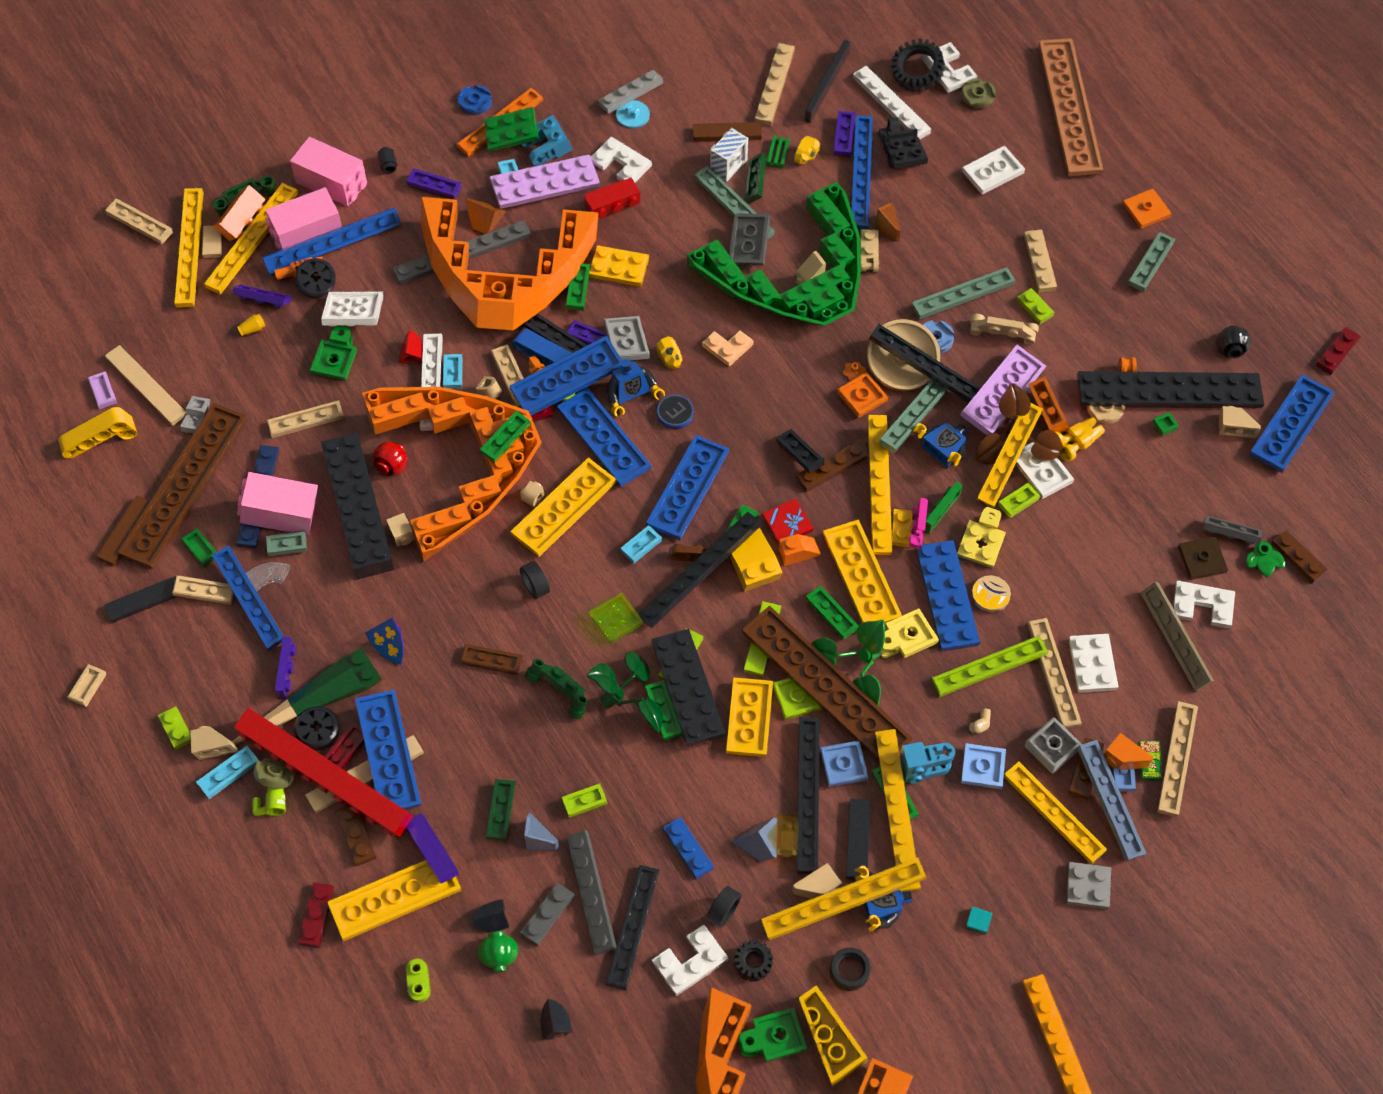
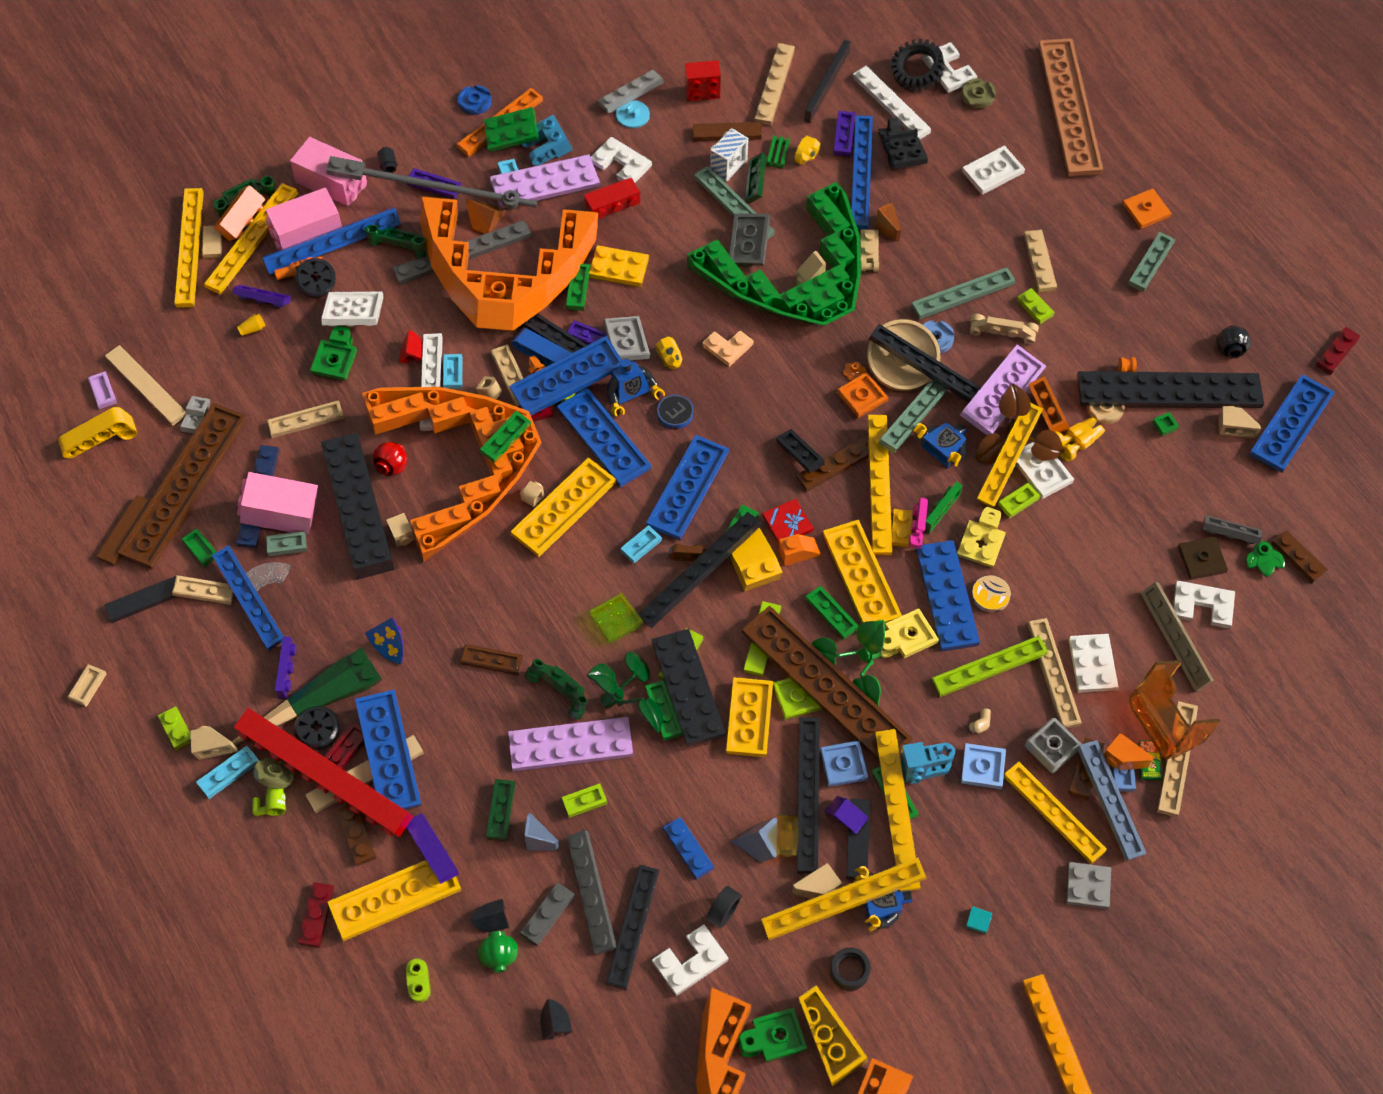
tan plate [105,199,173,244] -> none
black tyre [519,560,550,599] -> none
black tyre [734,939,773,982] -> none
none -> dark grey bar [326,156,537,209]
none -> dark green plate [365,225,427,258]
none -> lavender plate [509,717,633,771]
none -> red brick [685,60,721,101]
none -> dark purple slope [824,796,868,834]
none -> clear orange windscreen [1129,661,1221,759]

